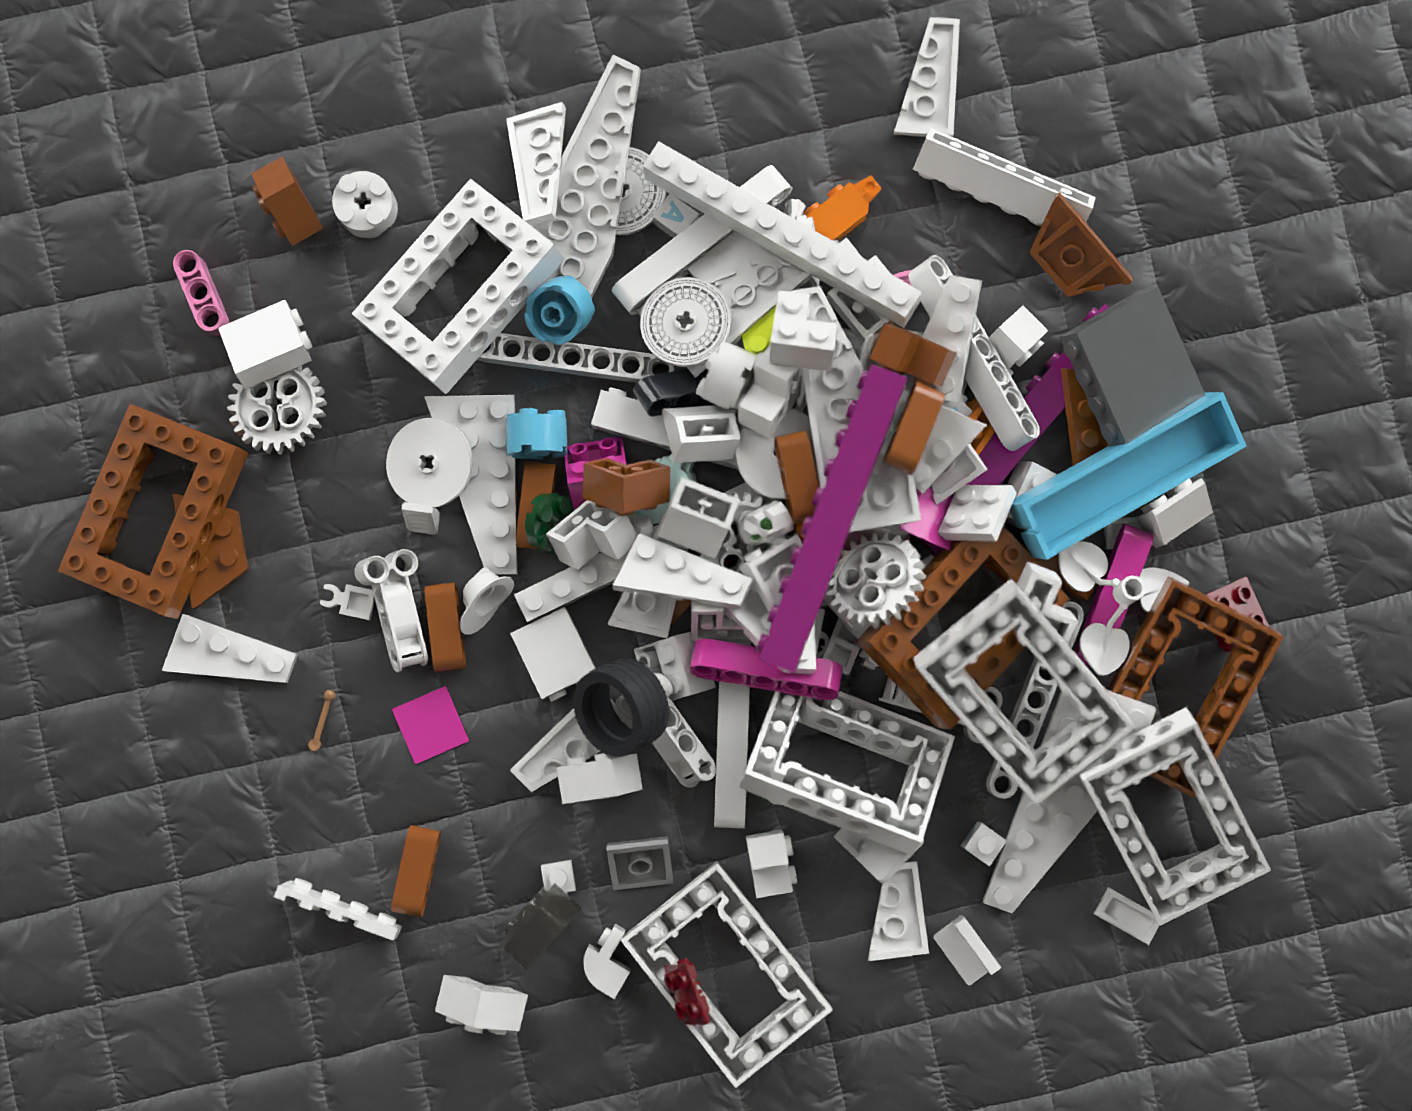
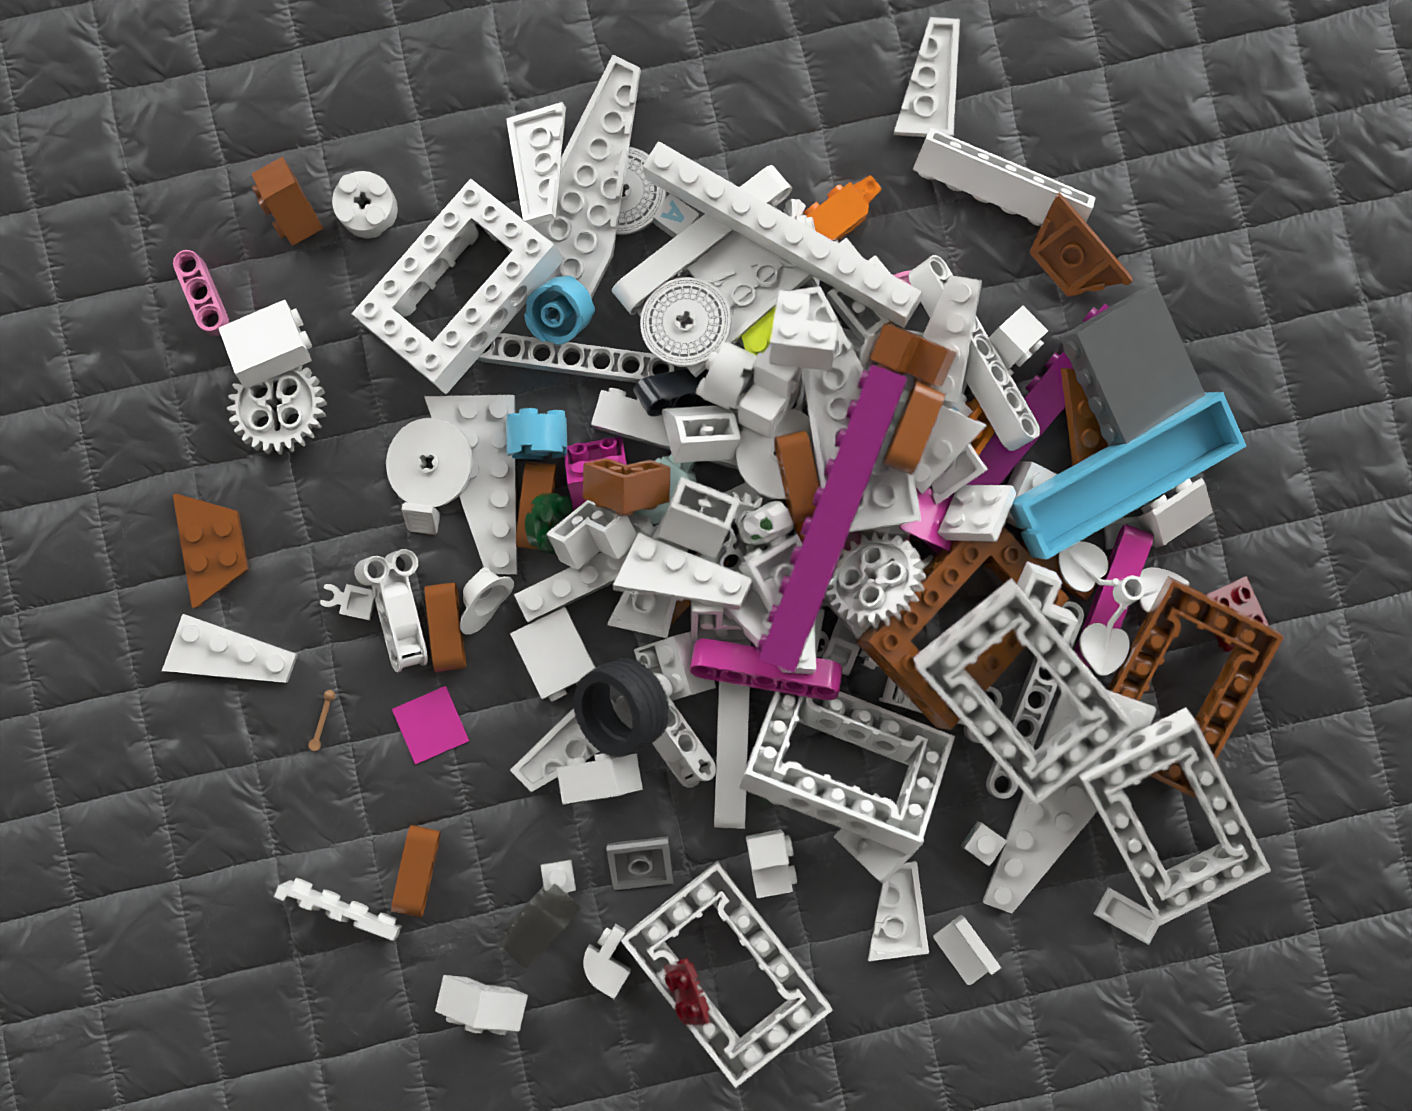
dark orange brick [58,404,249,619] -> none

